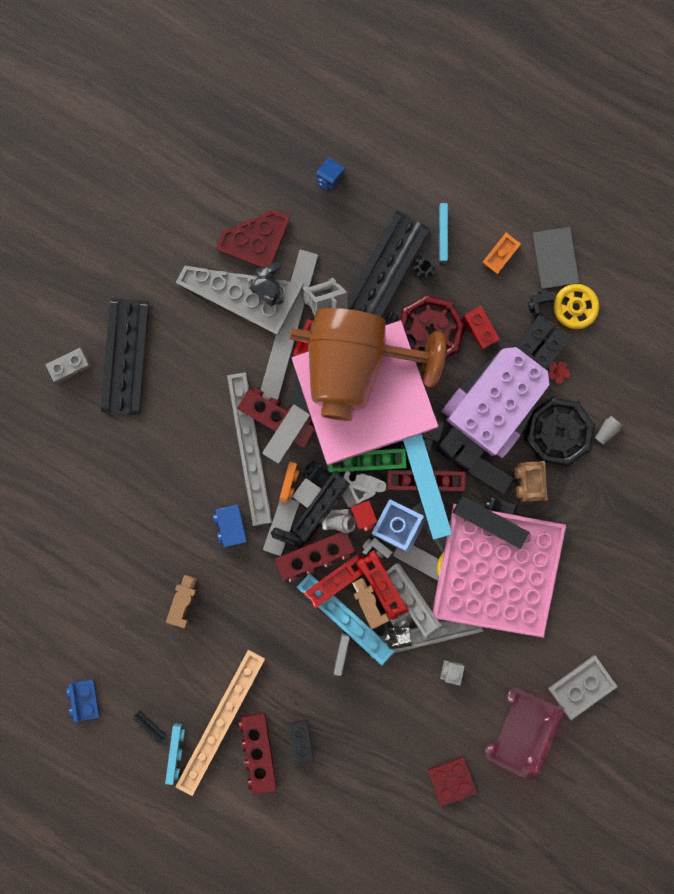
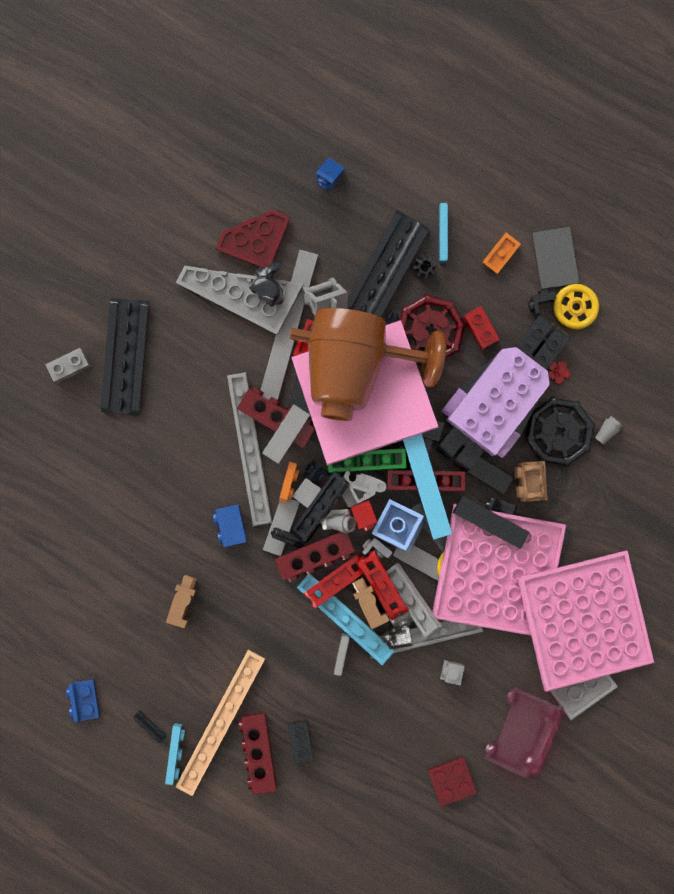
none -> bright pink tile [518,550,654,692]

